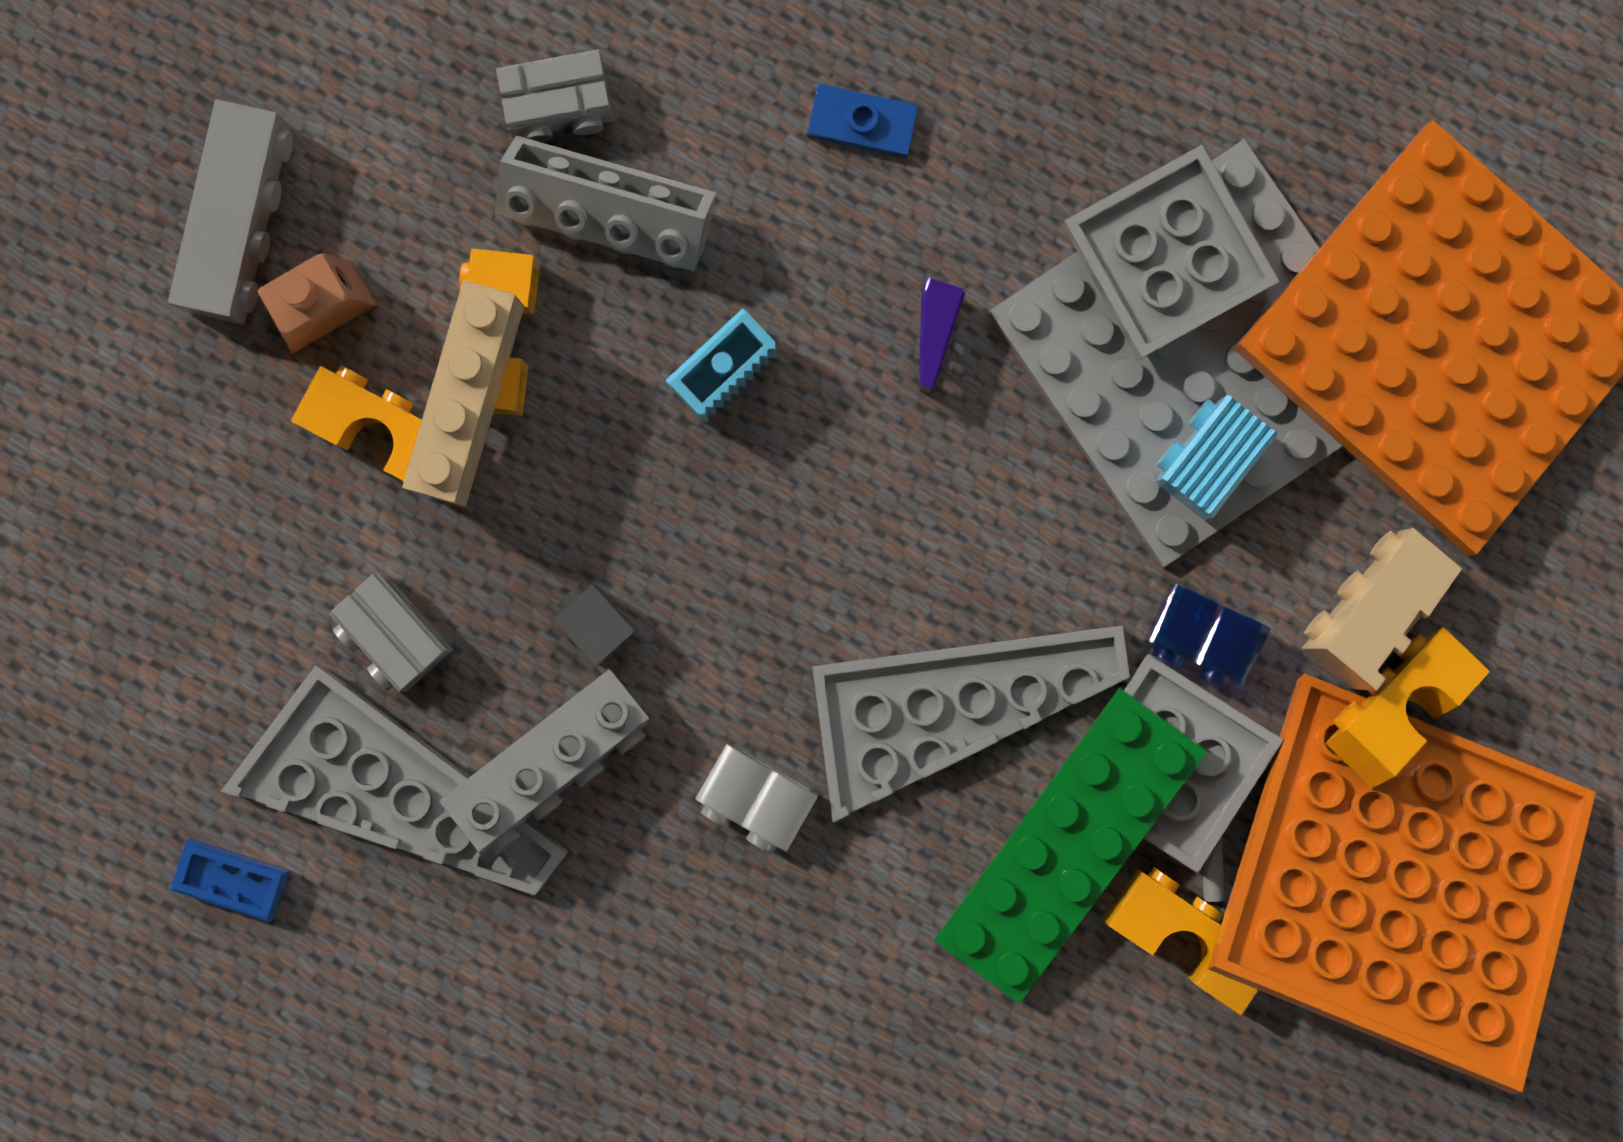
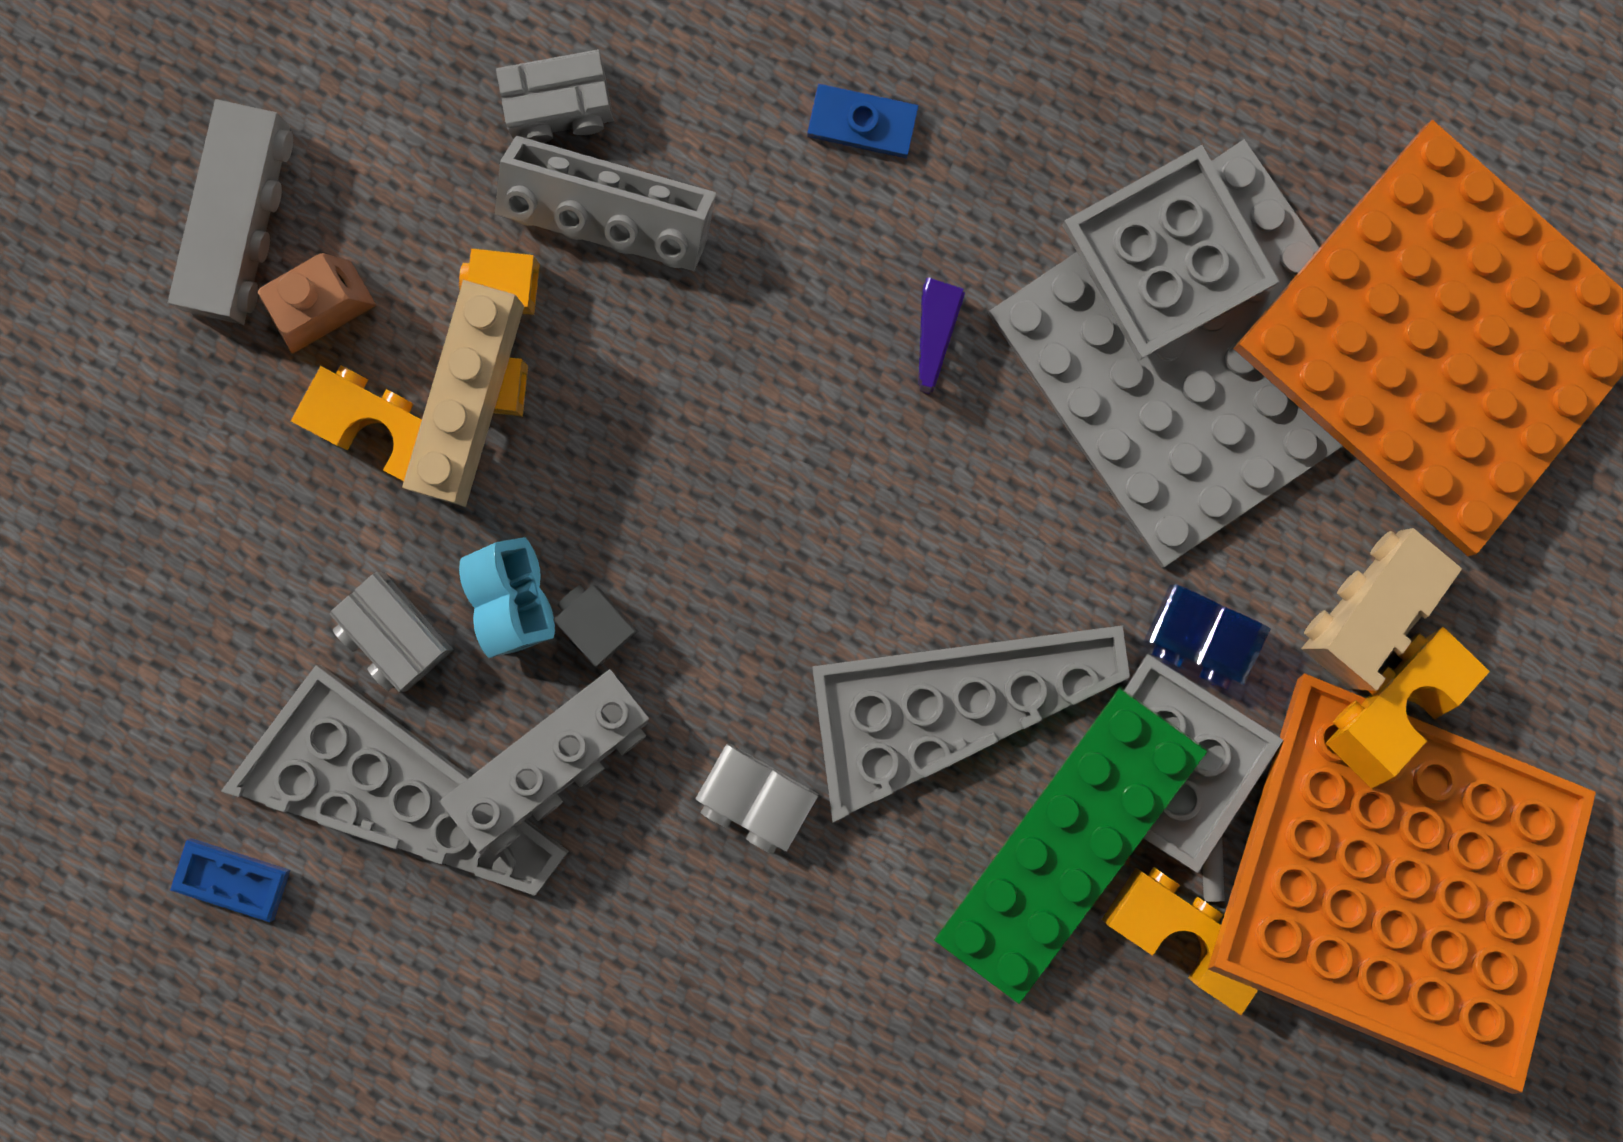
medium azure brick [666,308,776,422] -> none
medium azure brick [1155,395,1278,520] -> none
none -> medium azure brick [459,537,555,658]

